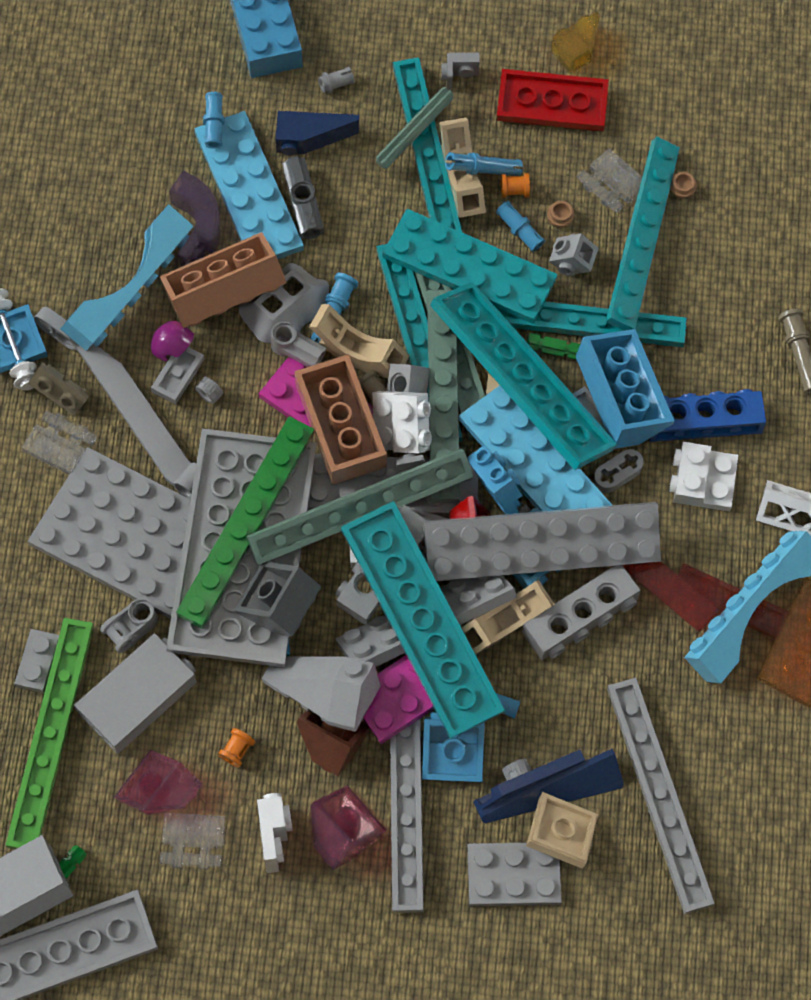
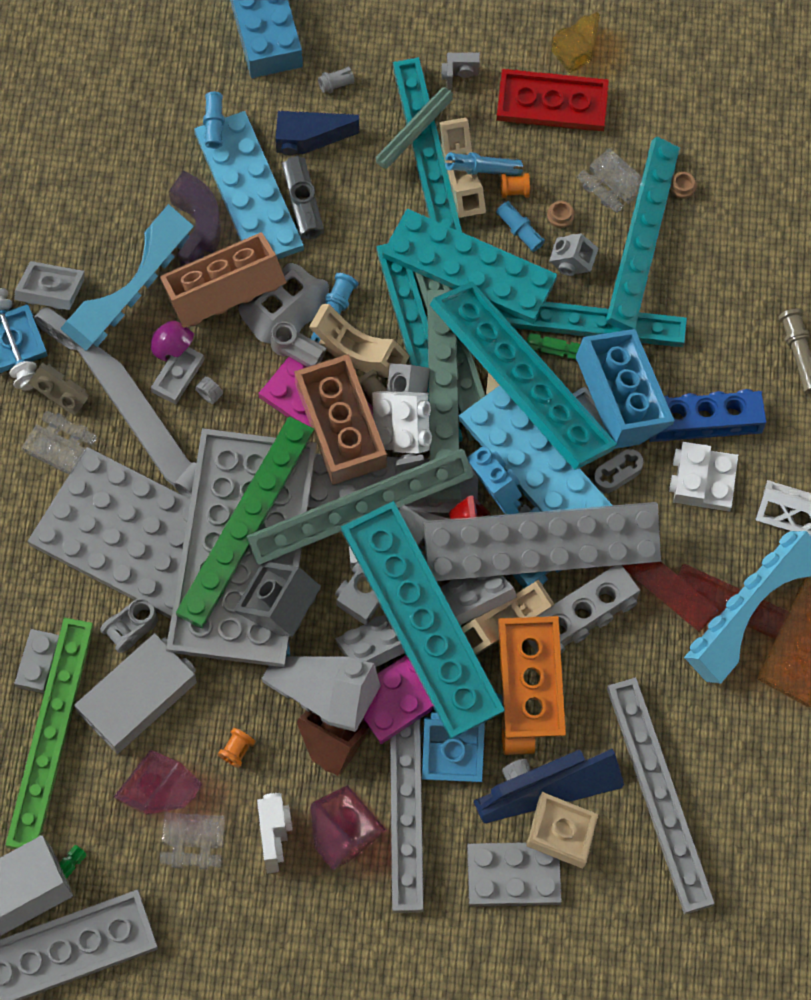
none -> light grey plate [15,261,84,310]
none -> orange hinge [498,616,566,755]

